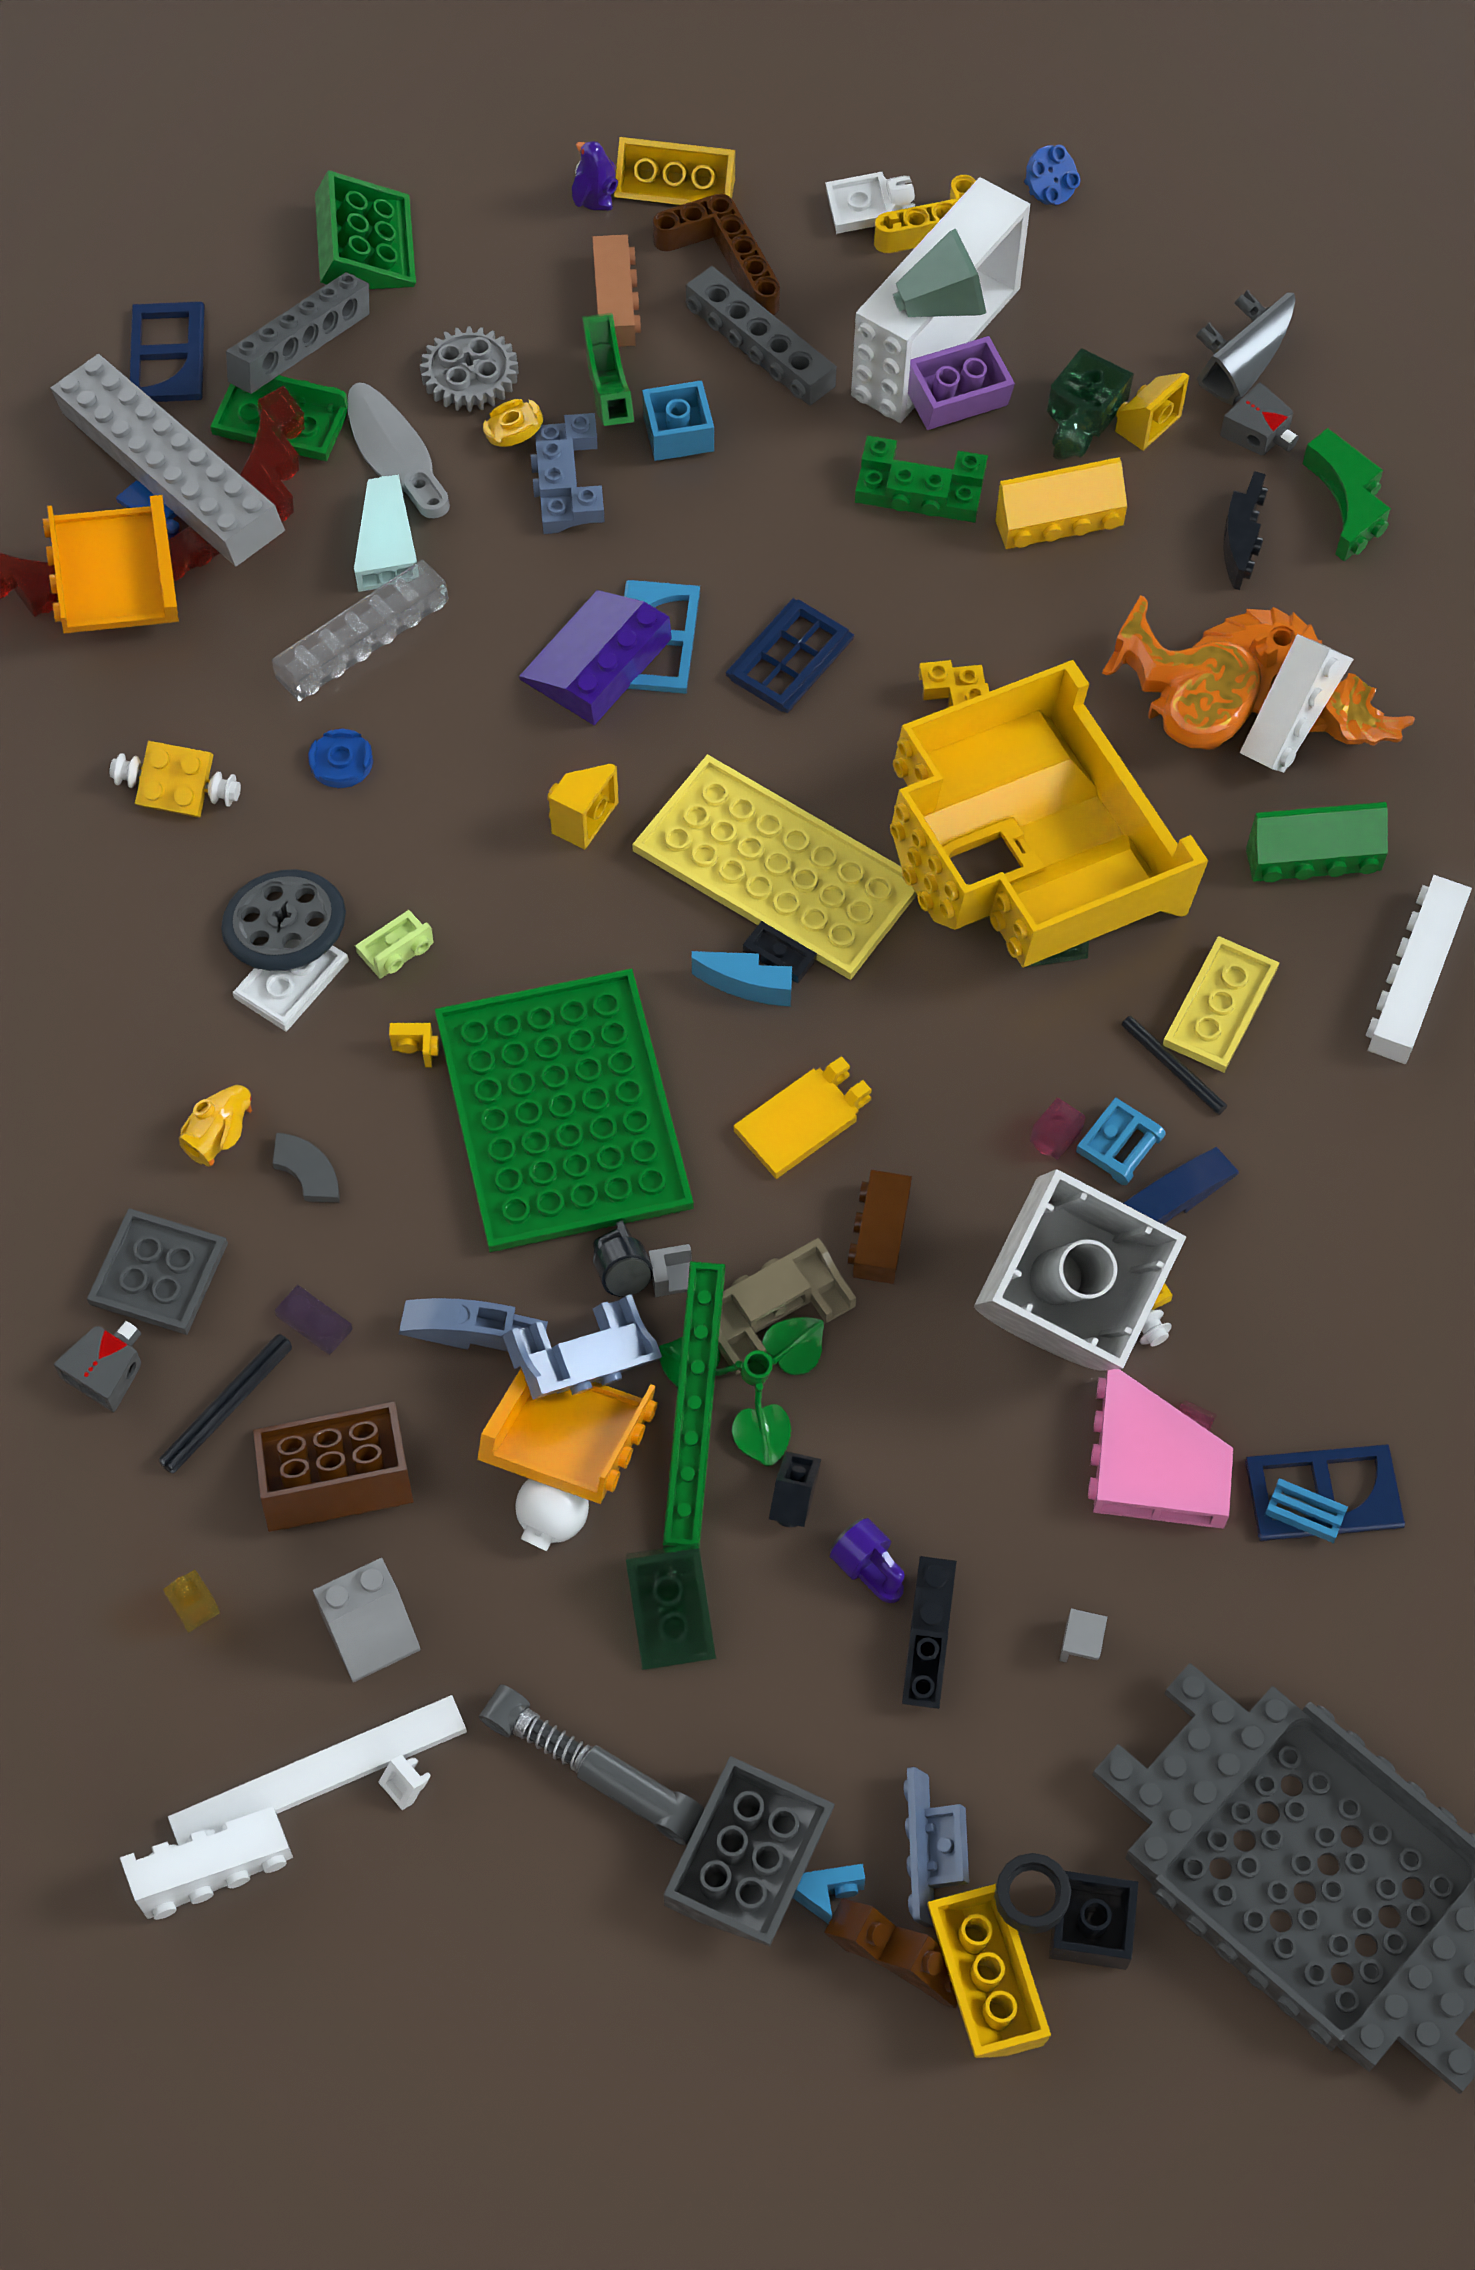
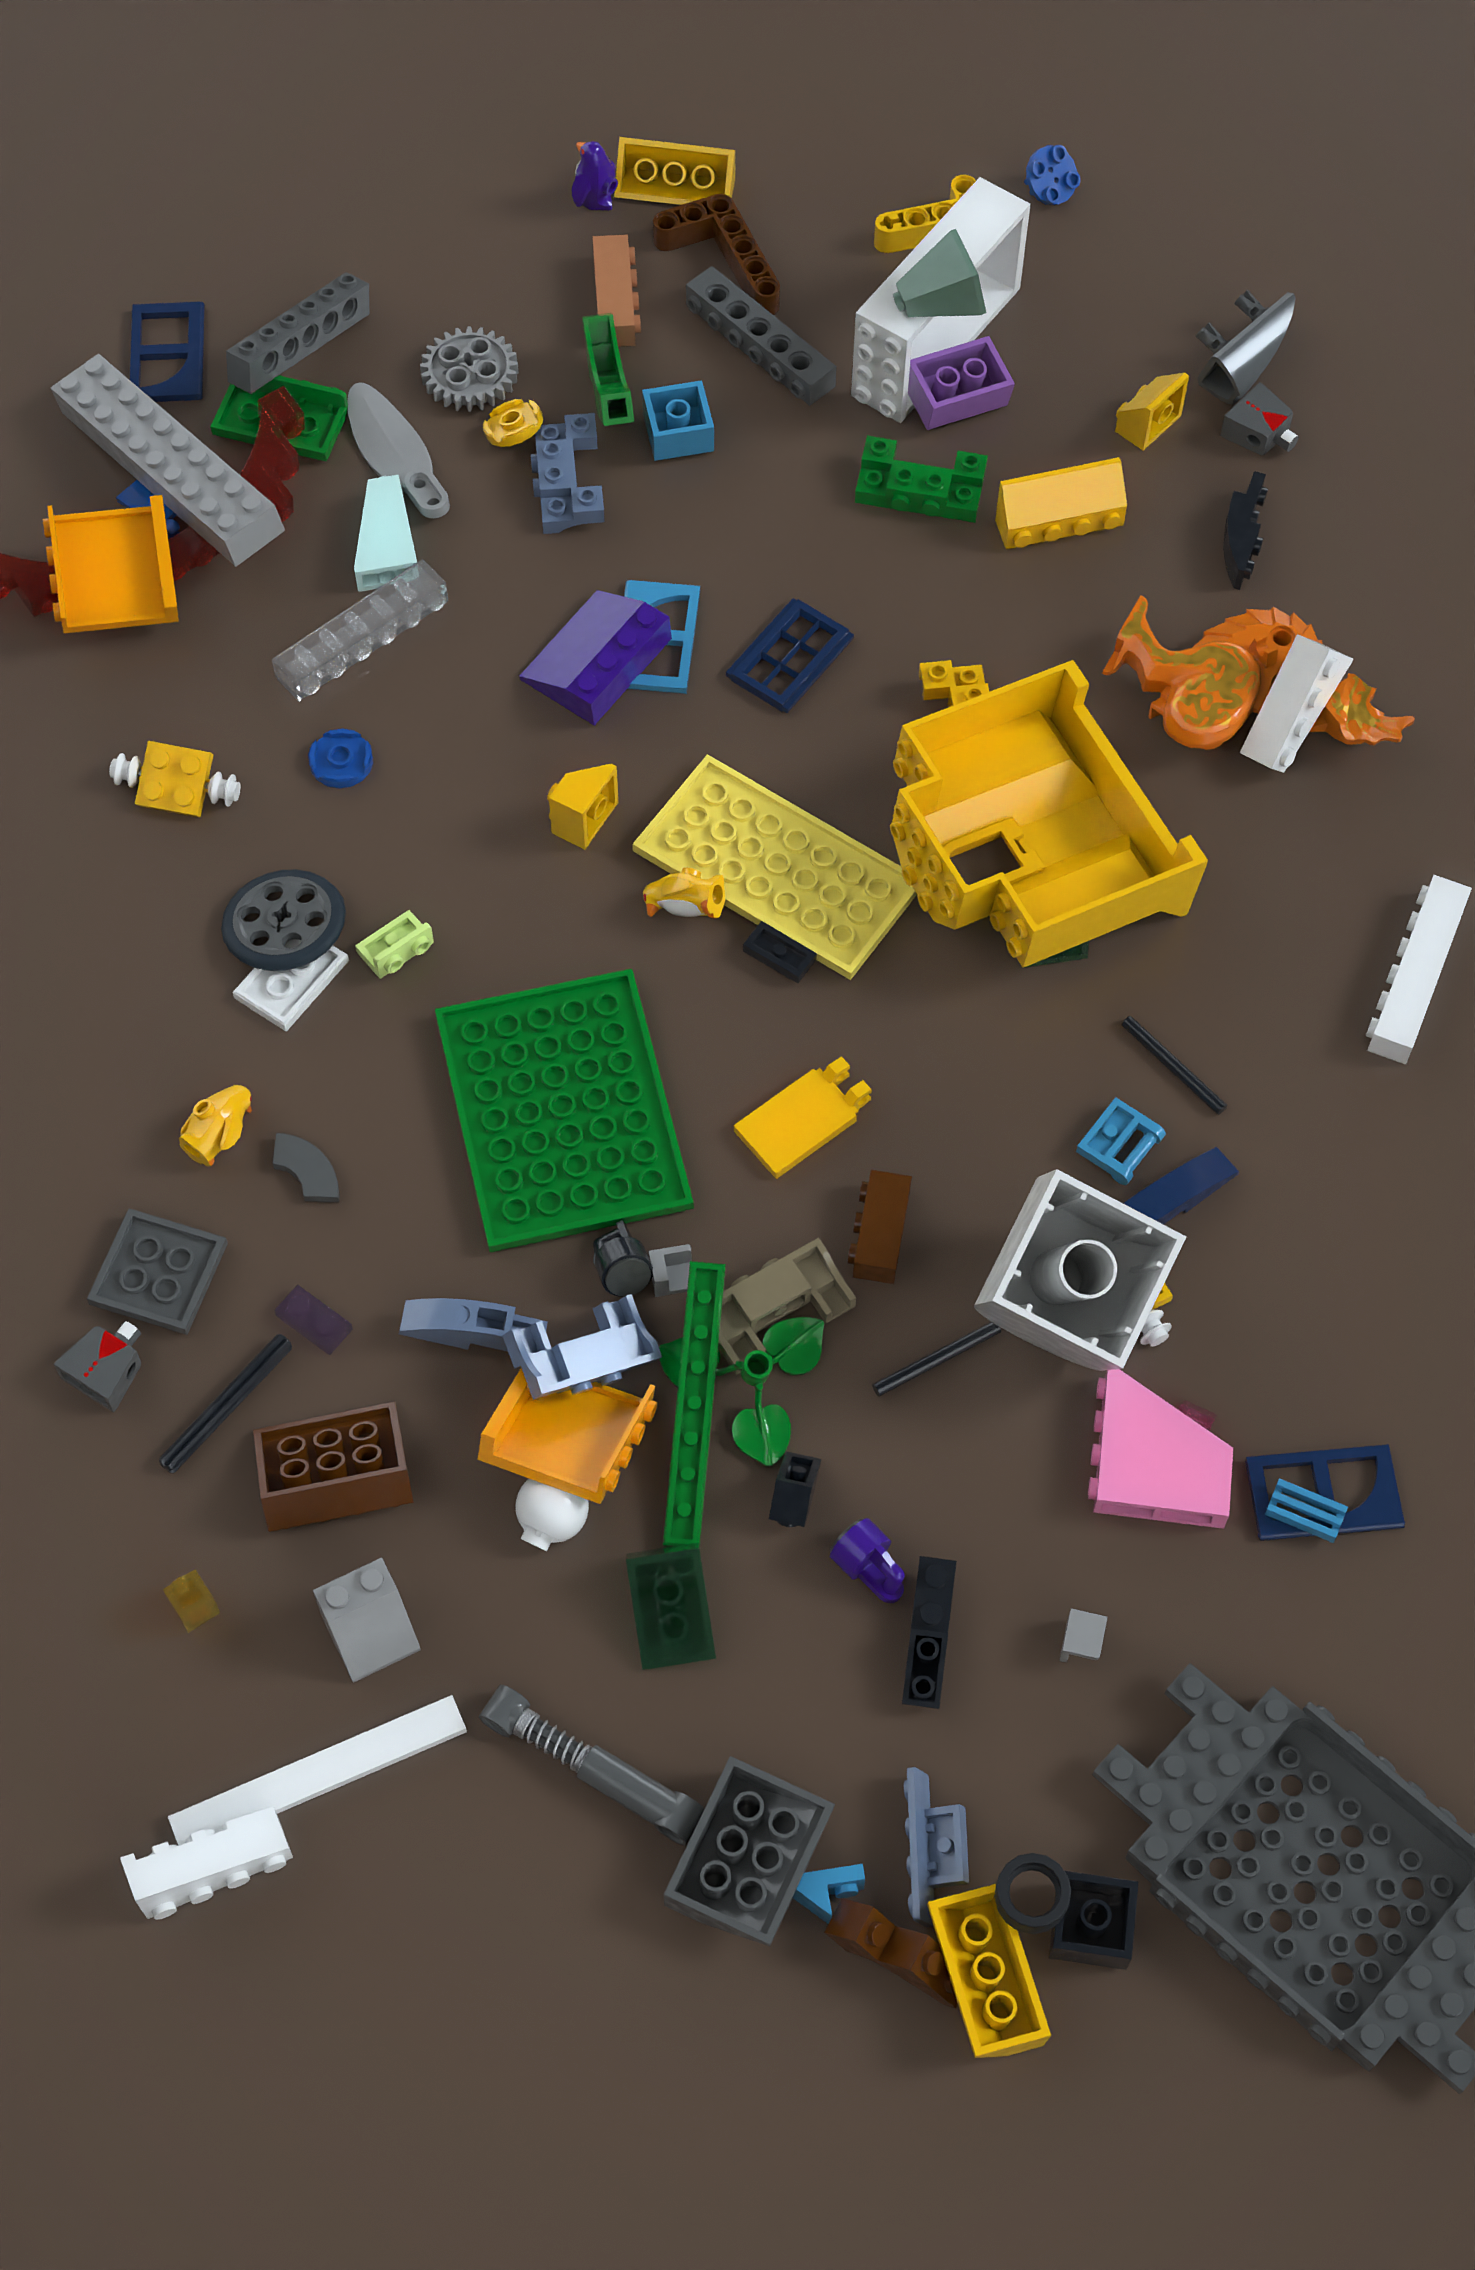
green slope [315,170,416,289] -> none
white tile [379,1754,431,1810] -> none
yellow bracket [389,1023,439,1067] -> none
dark azure slope [692,951,792,1007] -> none
white plate [825,172,915,234] -> none
clear pink brick [1030,1097,1085,1160] -> none
clear green brick [1047,348,1134,460] -> none
light yellow plate [1163,936,1280,1073] -> none
green slope [1246,802,1388,882] -> none
green arch [1302,428,1391,562] -> none
none -> yellow animal [643,868,725,919]
none -> black bar [872,1322,1001,1397]

